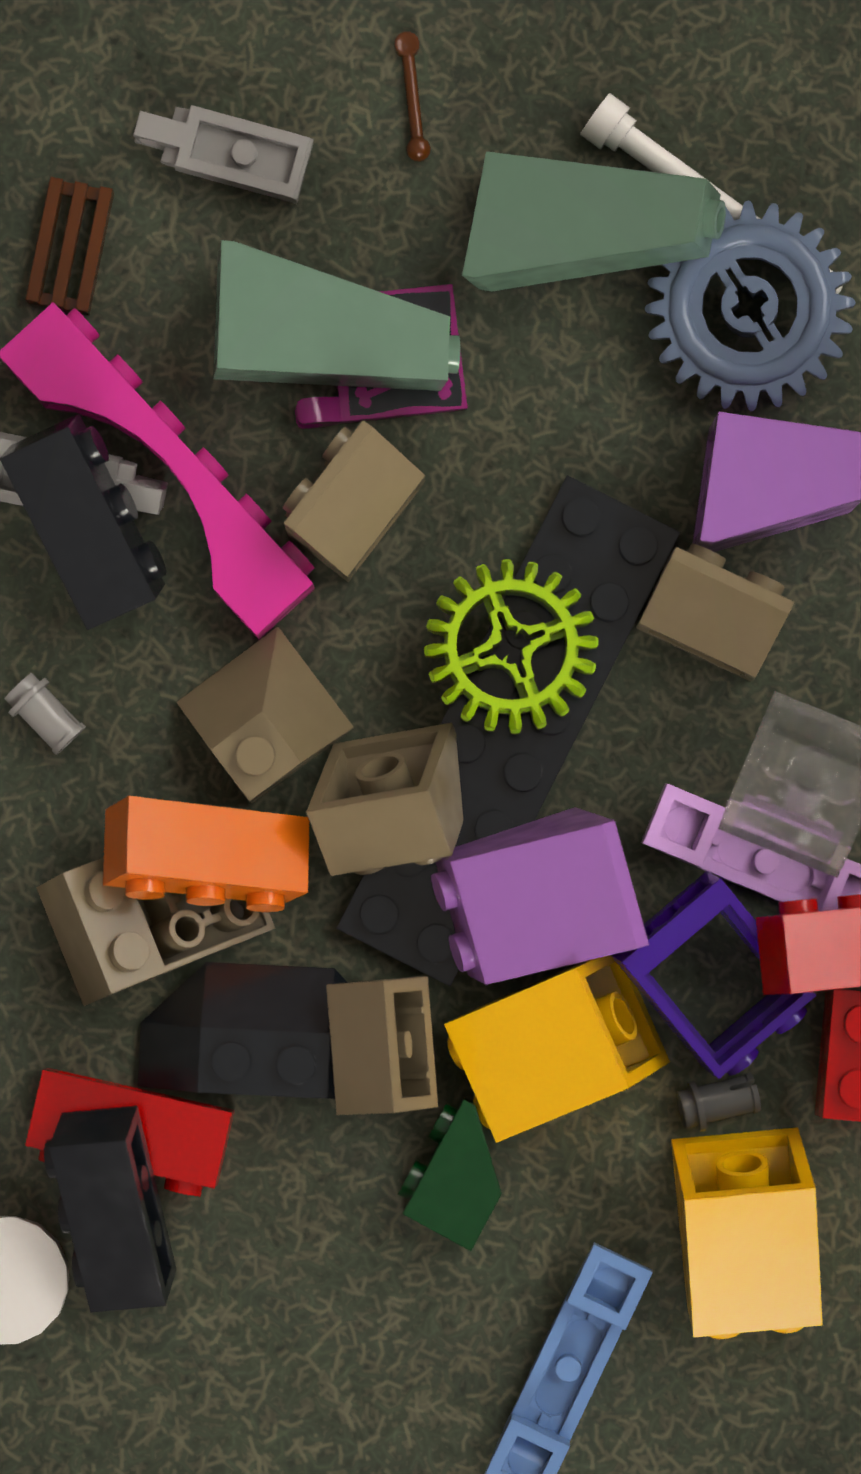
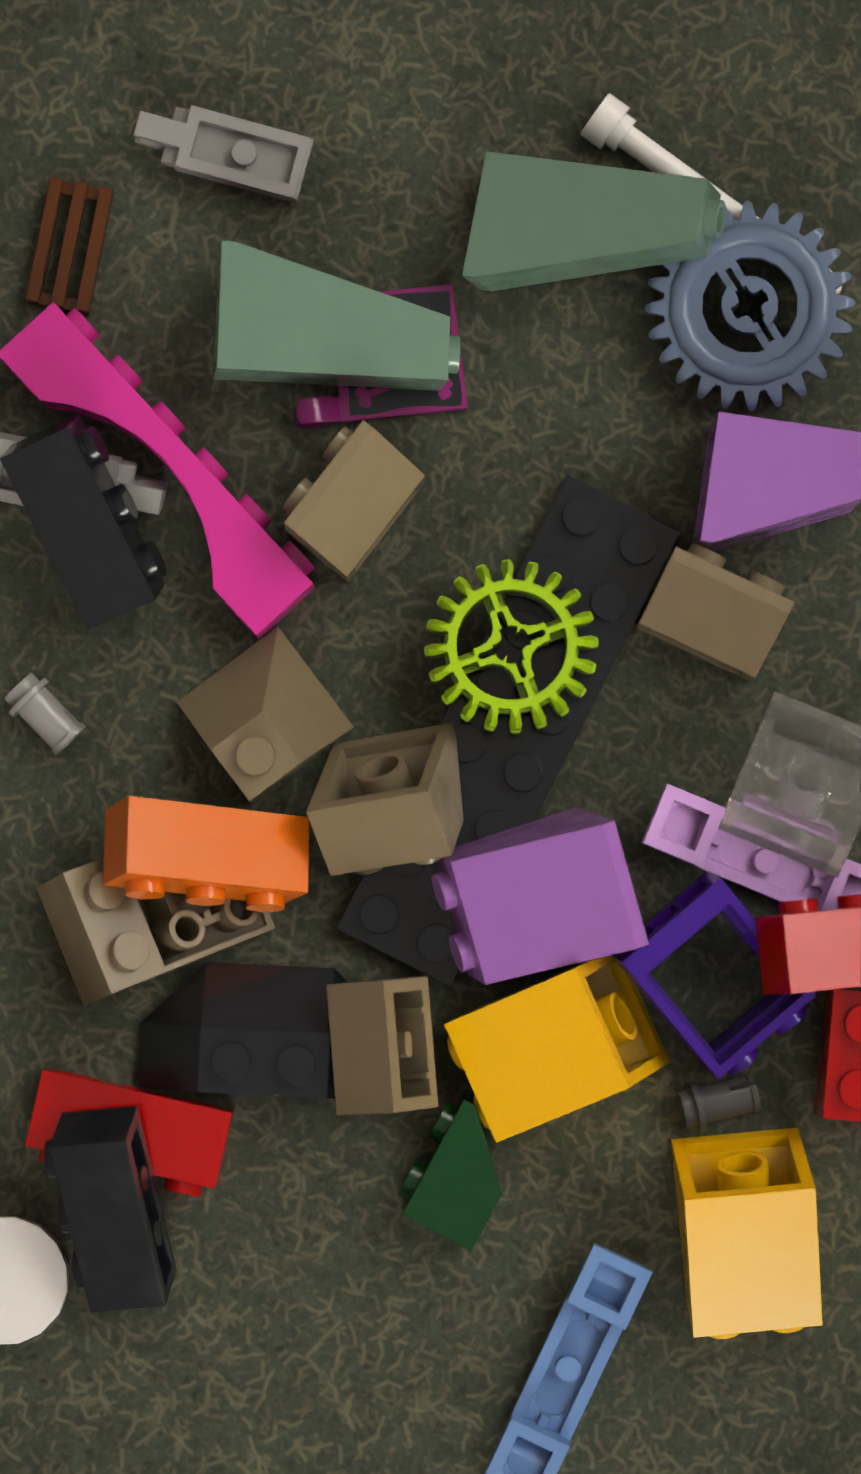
reddish brown hinge [395,32,431,162] -> none

